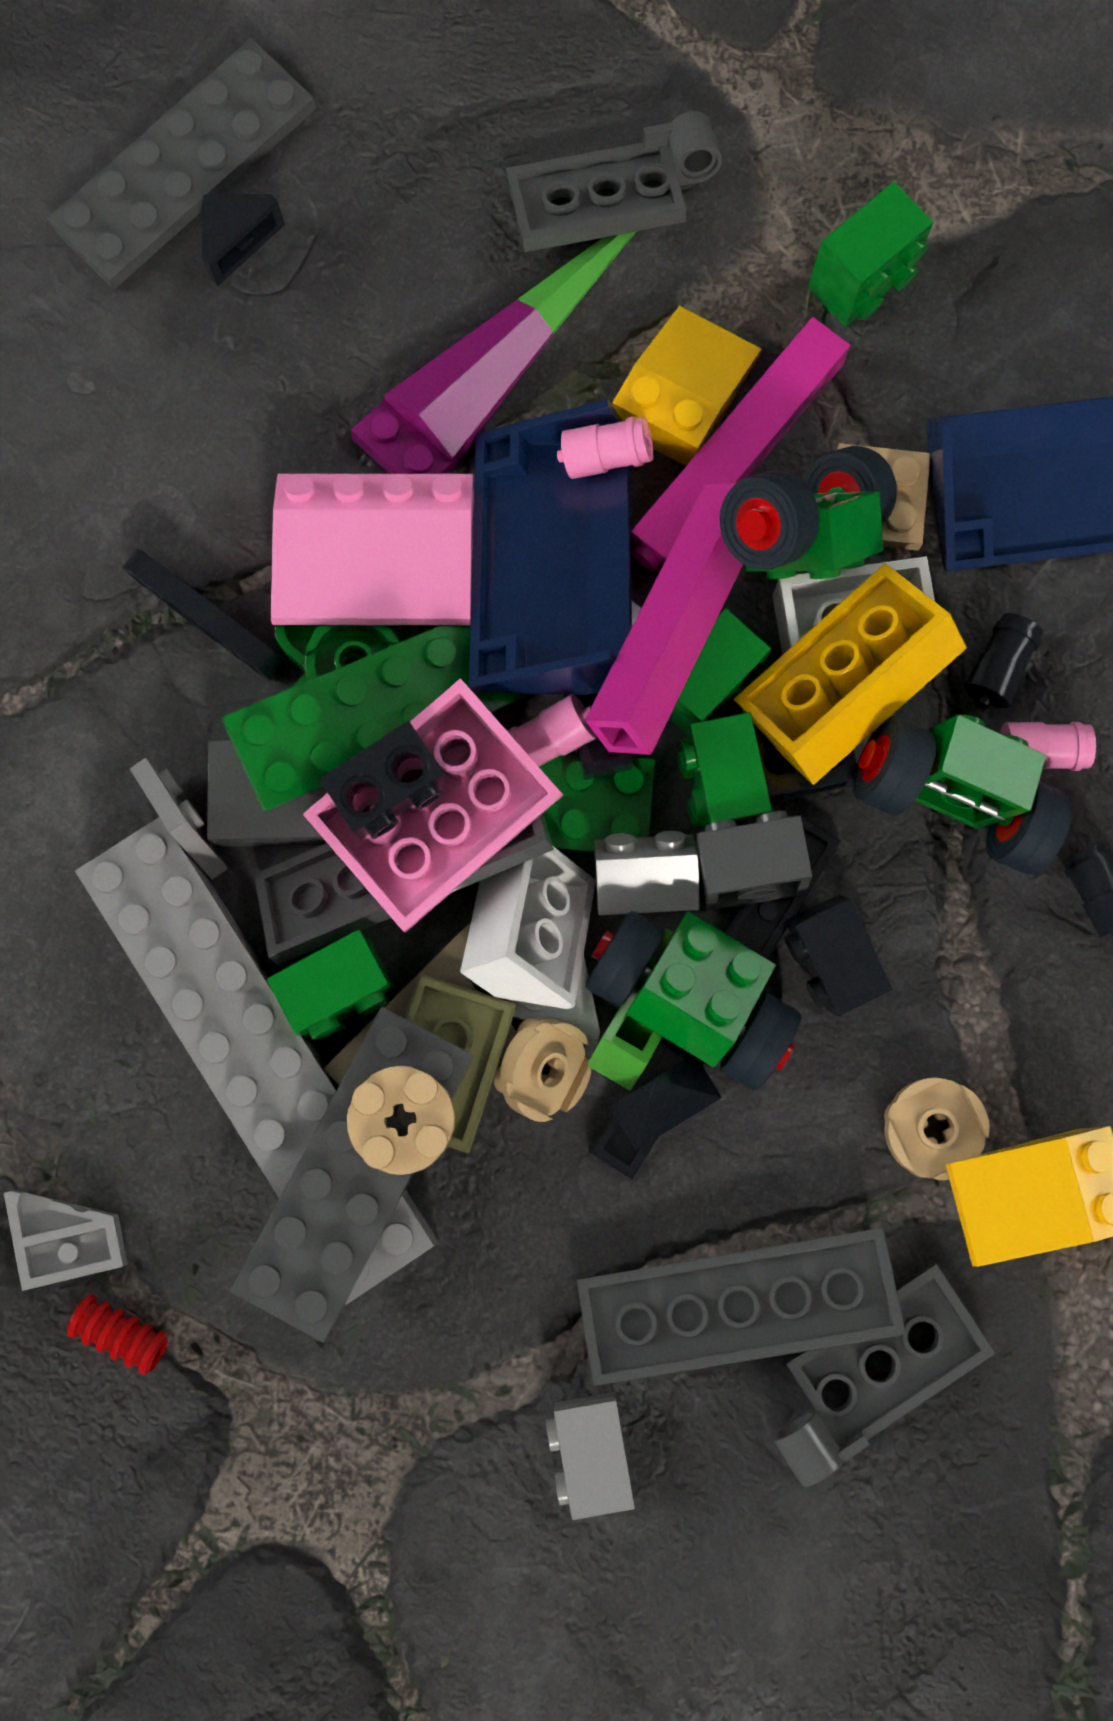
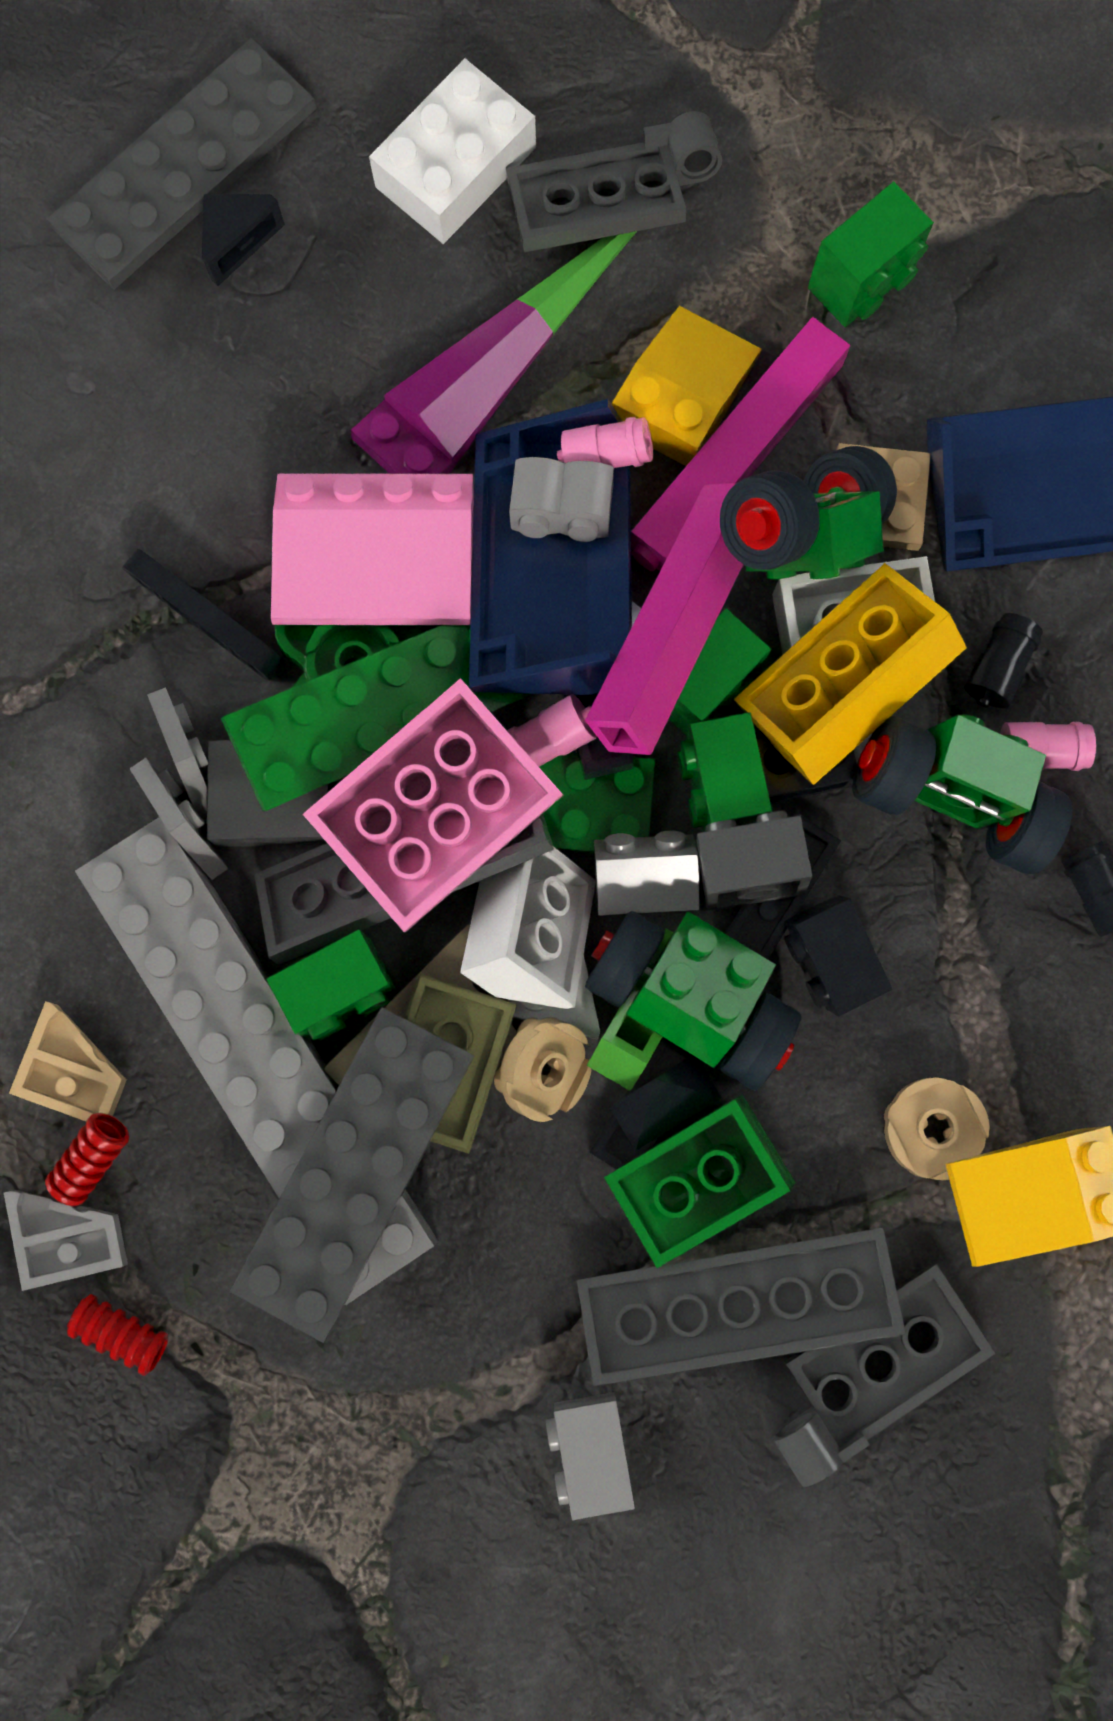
black brick [319,721,449,839] -> none
tan plate [347,1066,456,1175] -> none
none -> tan wing [9,1001,127,1121]
none -> red piece [45,1113,130,1206]
none -> light grey wing [147,688,208,820]
none -> white brick [369,58,536,244]
none -> light grey brick [509,457,614,542]
none -> green slope [604,1094,796,1268]

